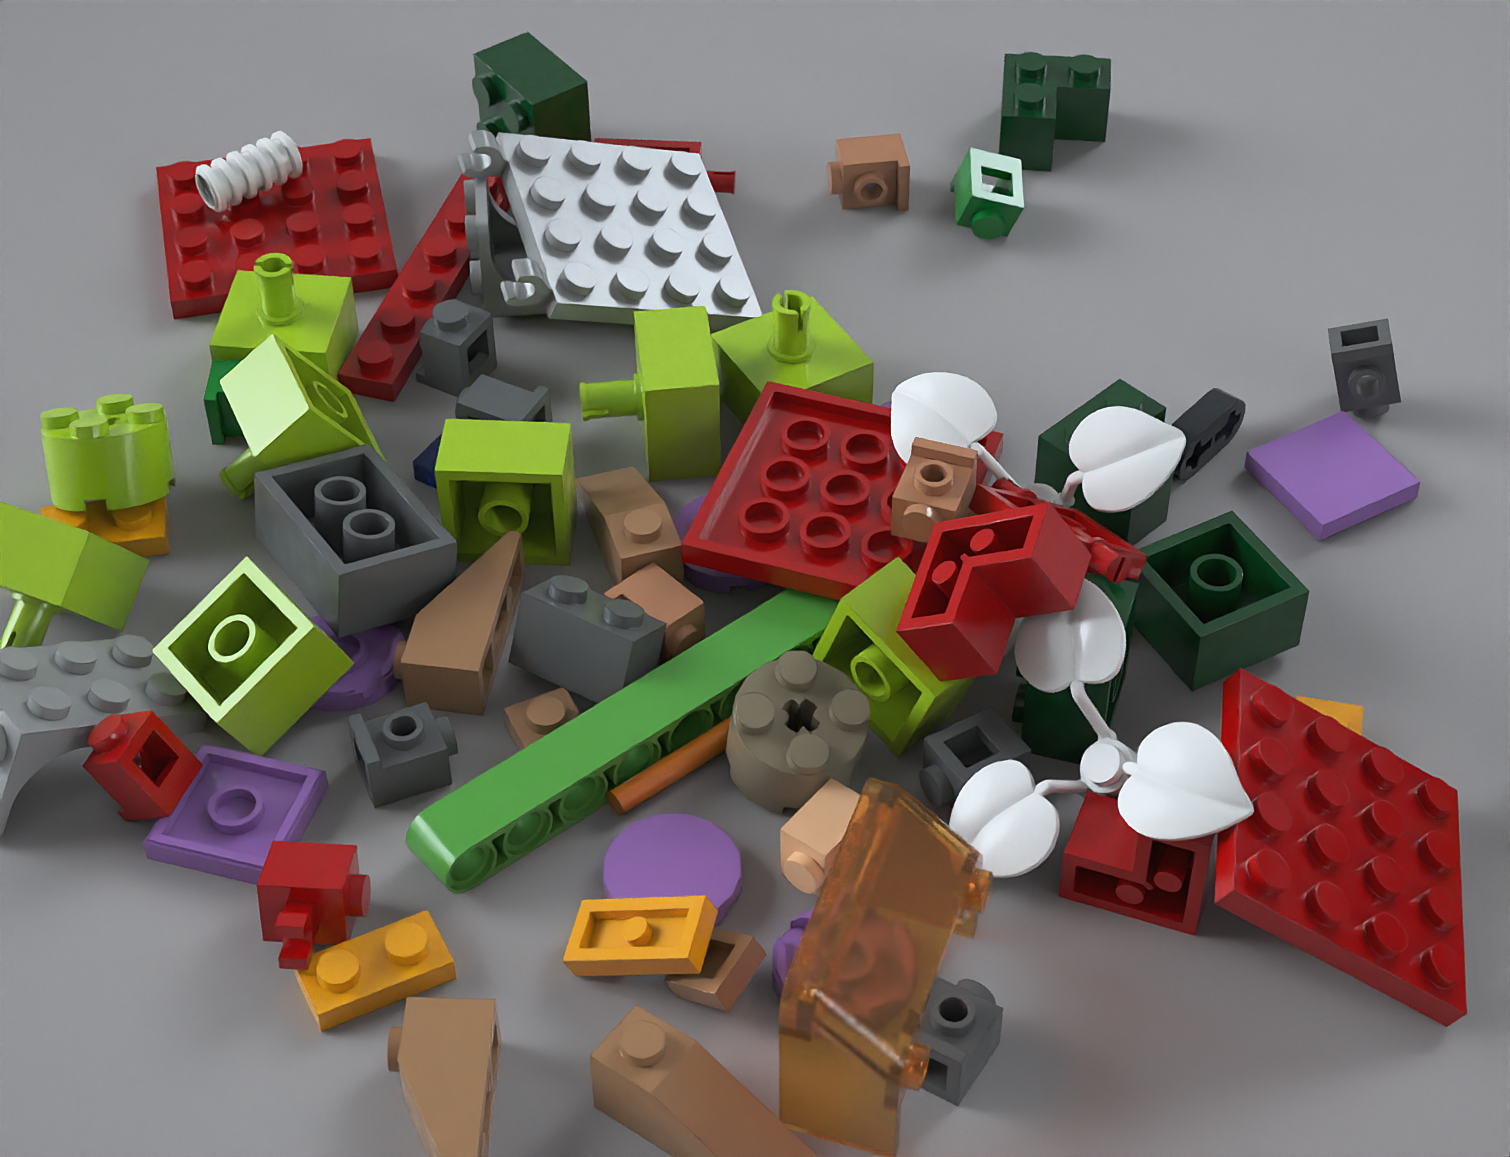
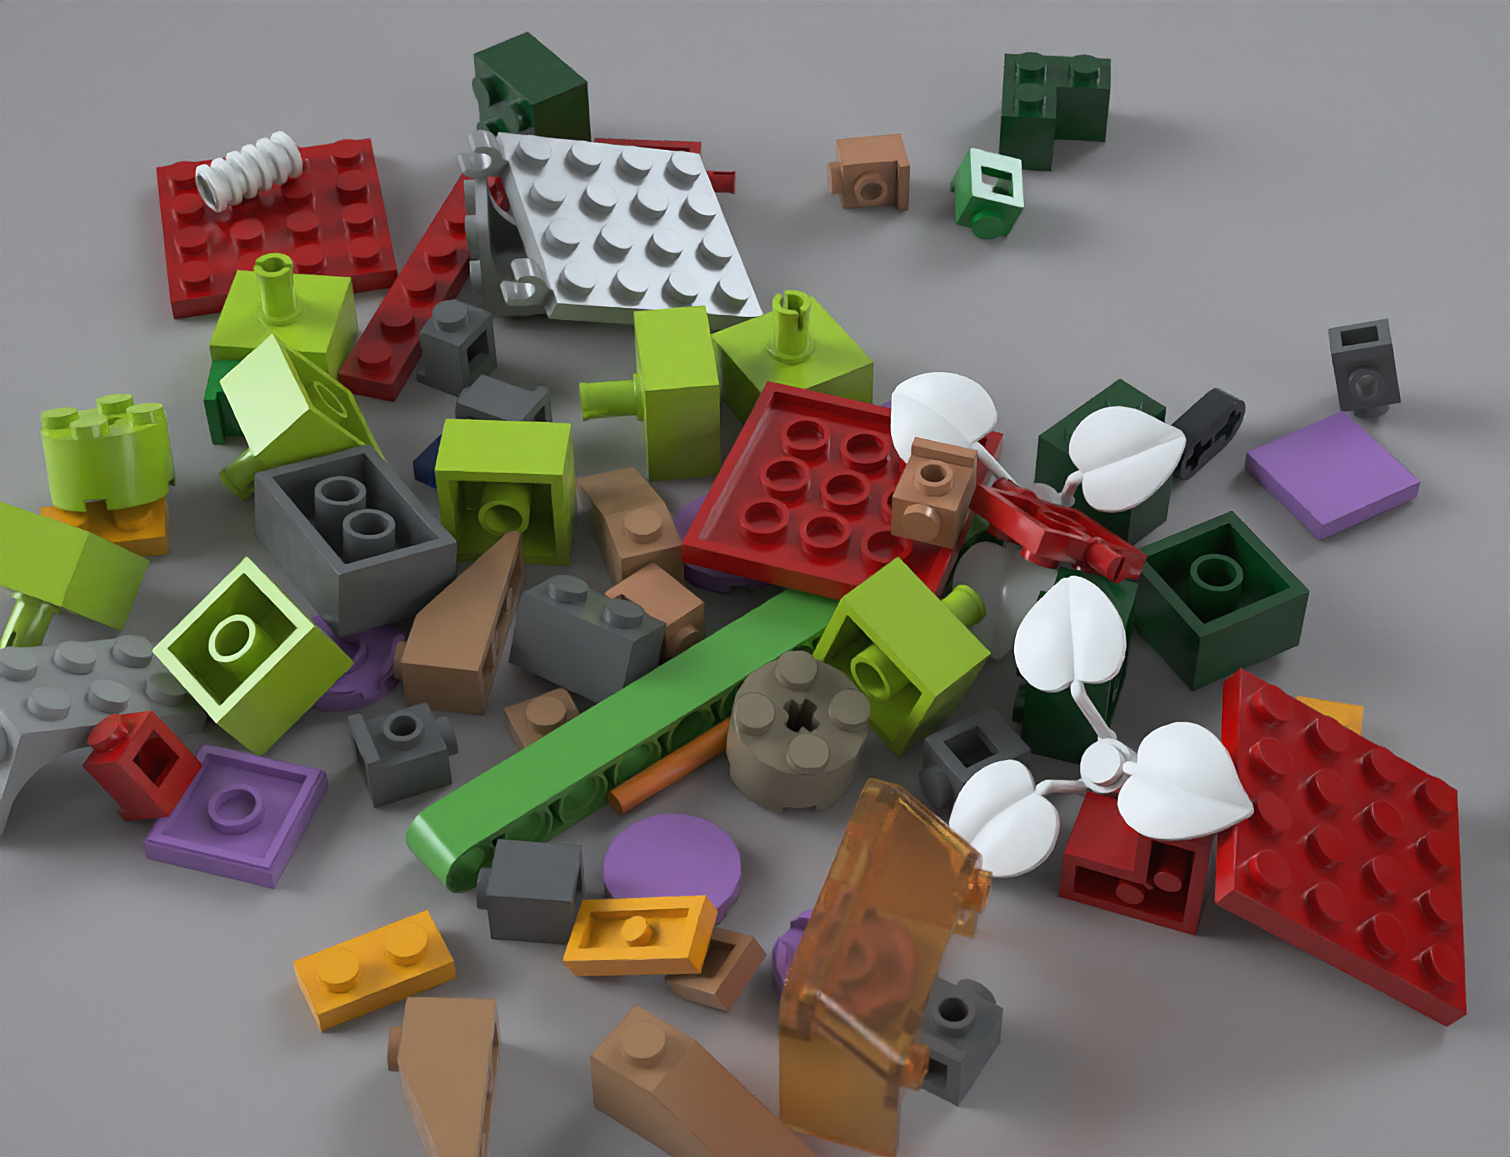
red brick [257,841,371,970] -> none
light nougat brick [780,778,887,900] -> none
red brick [896,502,1091,682] -> none
none -> dark grey brick [476,839,585,945]

